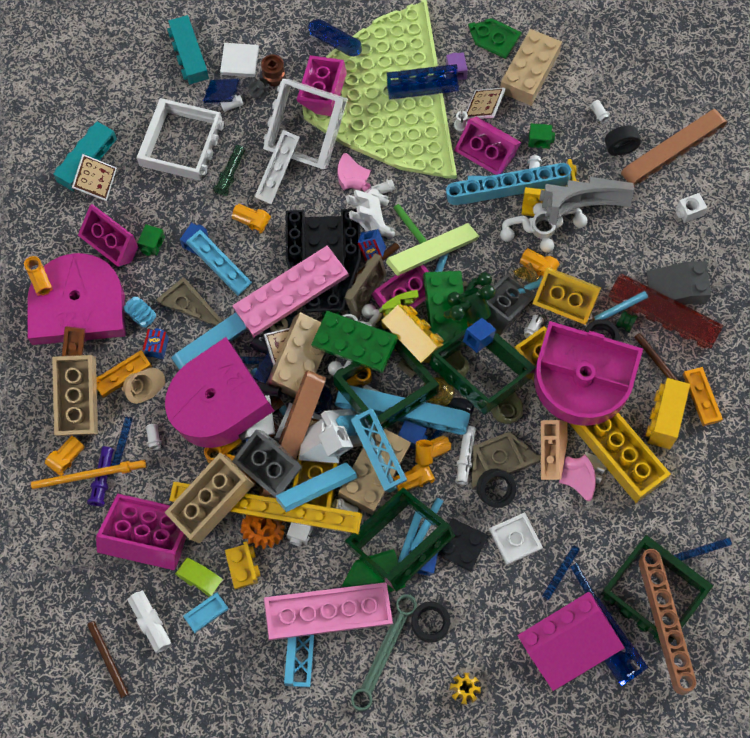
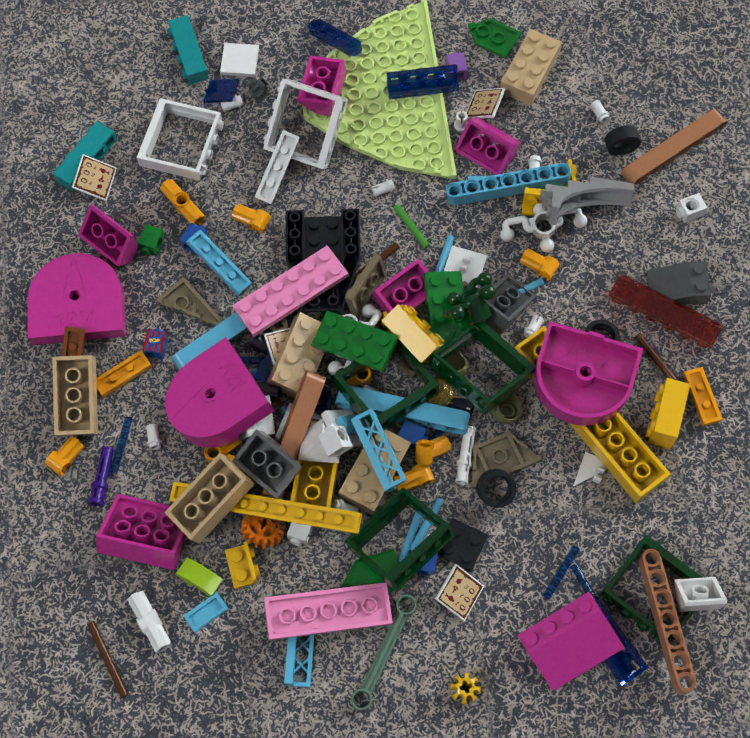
light orange piece [24,256,53,296] -> none
light orange bar [31,460,146,489] -> none
tan piece [121,368,165,404] -> none
medium azure gear [123,297,156,328] -> none
clear green pin [213,145,246,196] -> none
copper wheel [261,54,285,87] -> none
medium azure tile [276,462,357,512] -> none
bright pink arm [337,153,371,192] -> none
white connector [346,188,395,239] -> none
blue brick [358,229,386,261] -> none
lime slope [379,290,419,315] -> none
yellowish green tile [386,223,479,276] -> none
black tyre [411,601,451,643] -> none
blue brick [463,318,496,353] -> none
white tile [489,512,543,565] -> none
clear yellow tile [513,263,539,282] -> none
green brick [528,123,555,149] -> none
yellow brick [532,267,601,325] -> none
light nougat slope [541,420,568,480] -> none
bright pink arm [559,455,596,501] -> none
medium azure bar [594,291,648,320] -> none
dark green wheel [616,310,638,333] -> none
clear blue bar [674,538,732,561] -> none
none -> light orange piece [160,179,206,225]
none -> piece [435,564,484,621]
none -> white piece [443,246,487,288]
none -> white slope [674,577,727,612]

